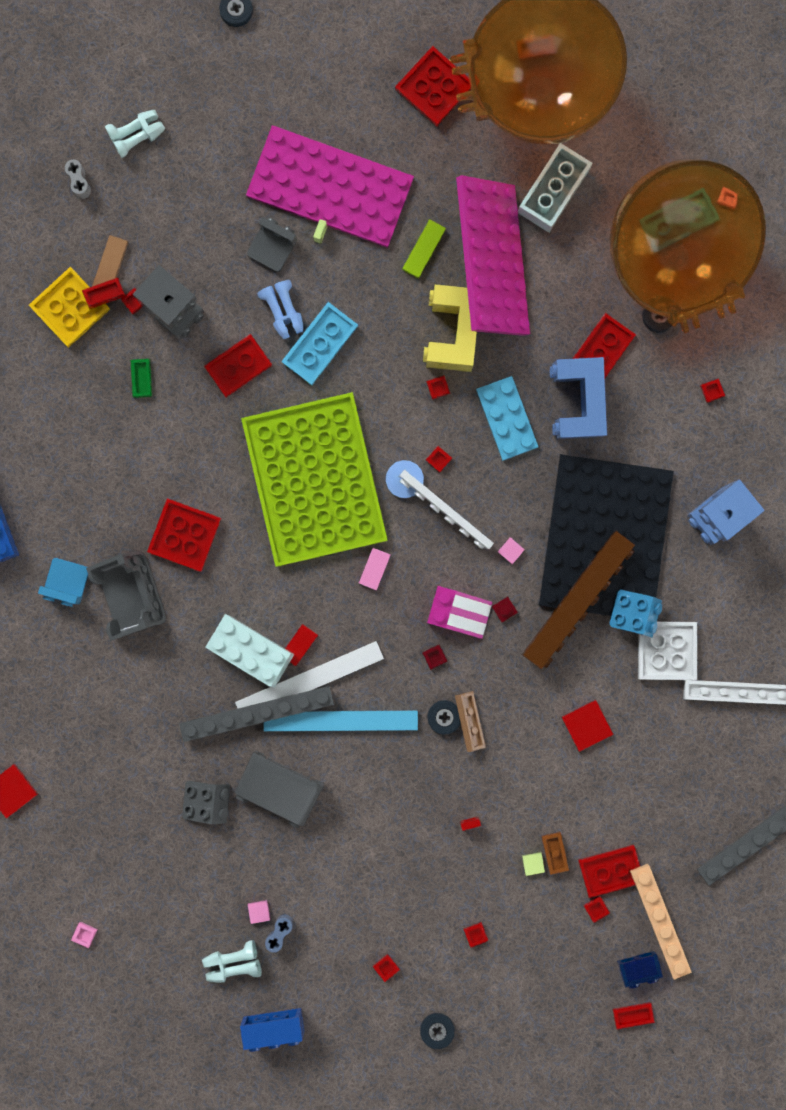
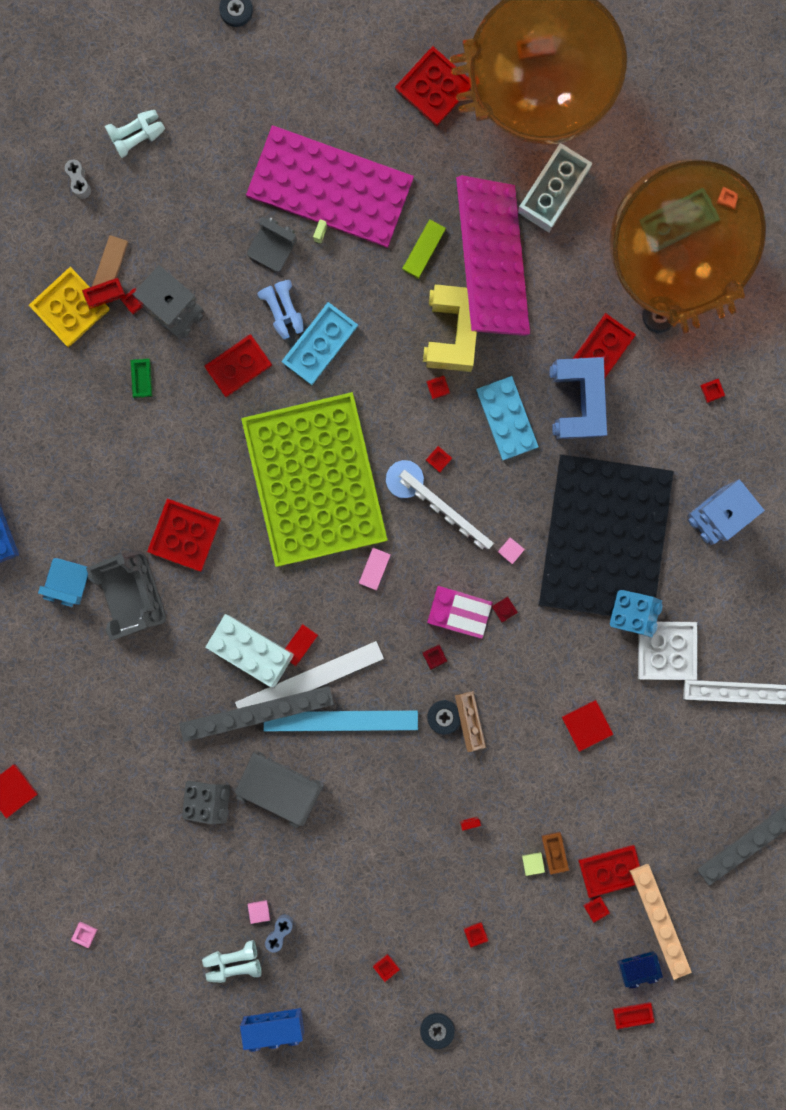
reddish brown brick [521,531,635,669] -> none

